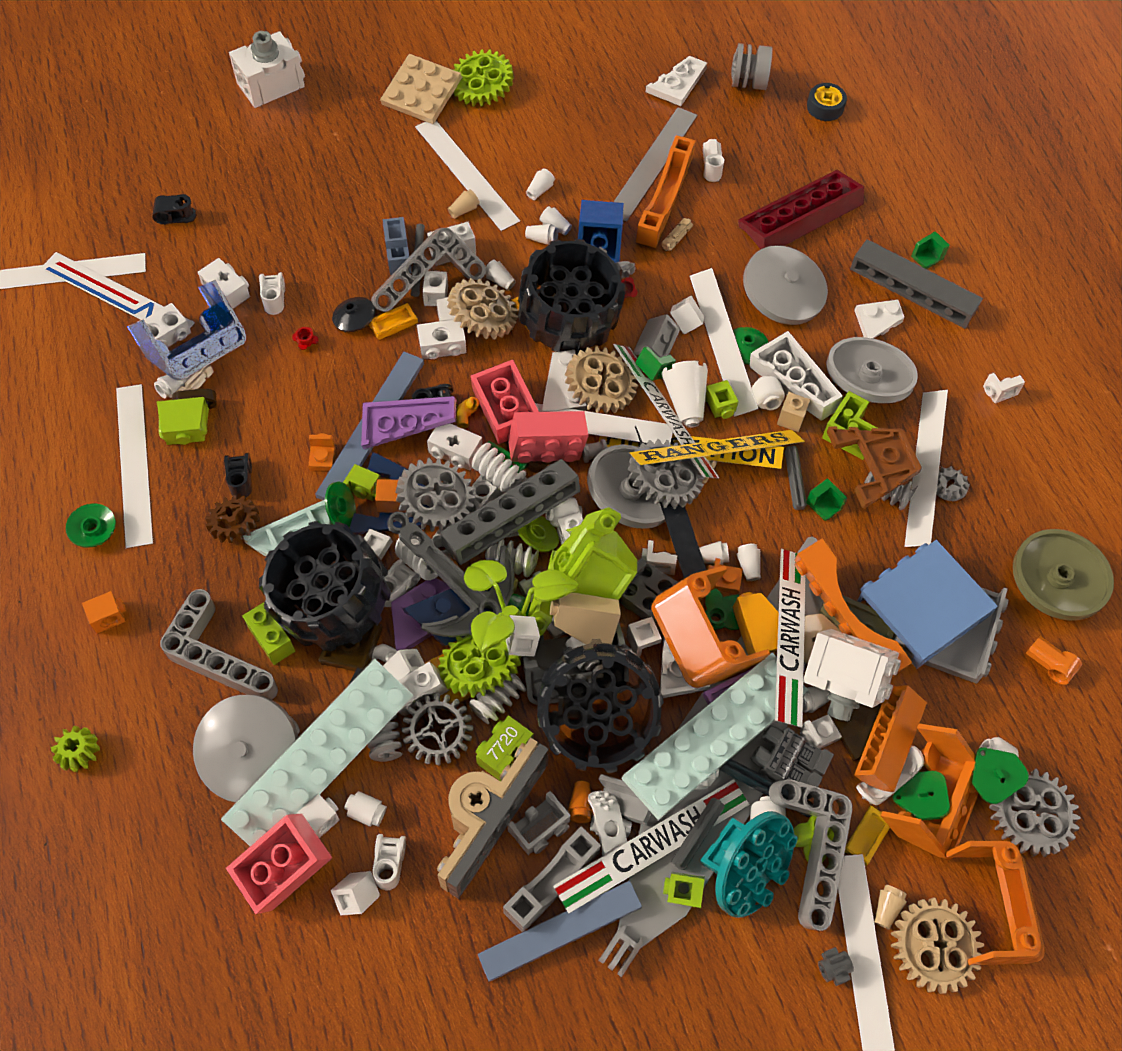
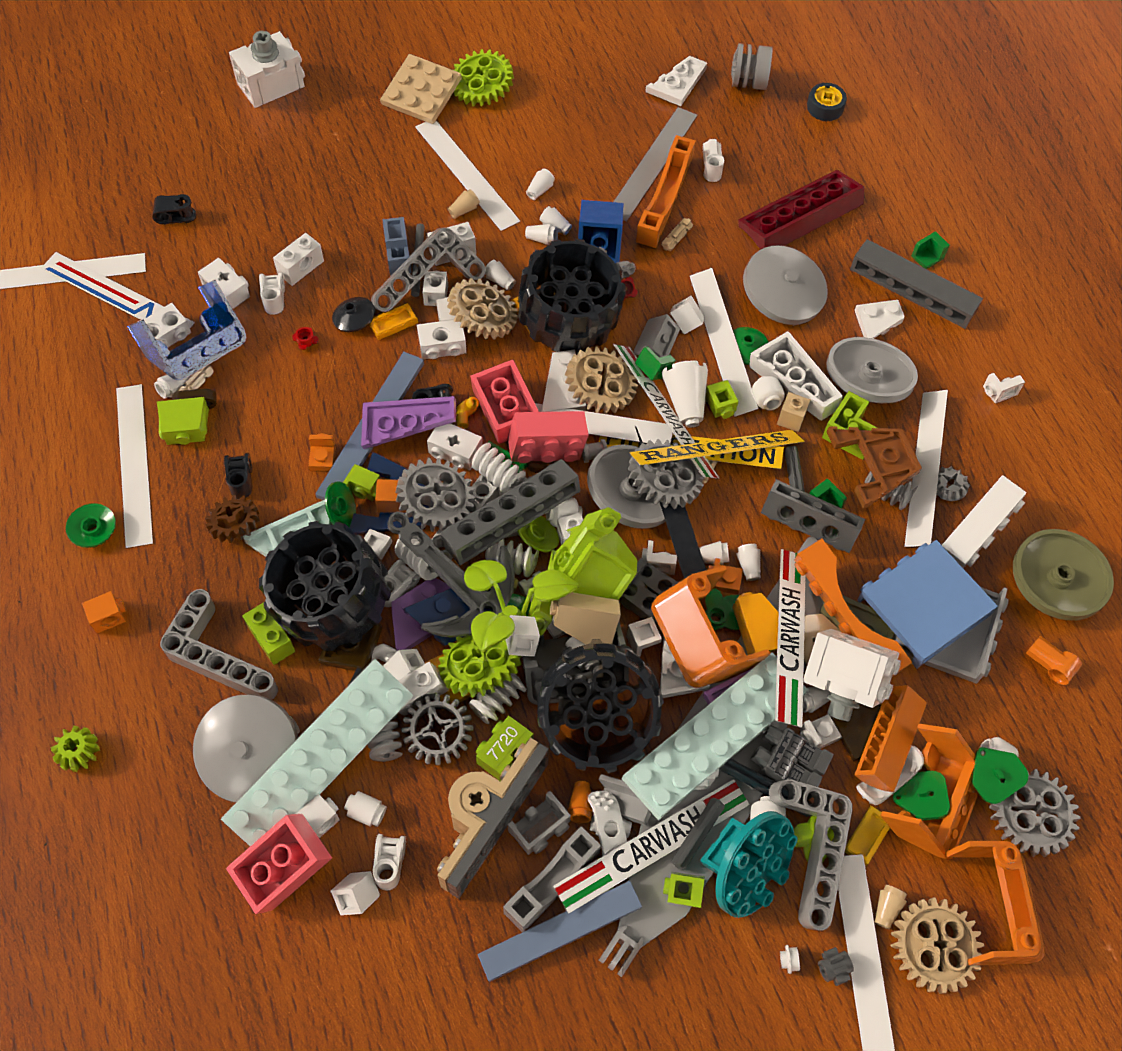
none -> white brick [273,233,324,286]
none -> dark grey brick [761,479,865,553]
none -> white plate [780,945,800,974]
none -> white wedge [942,475,1027,568]

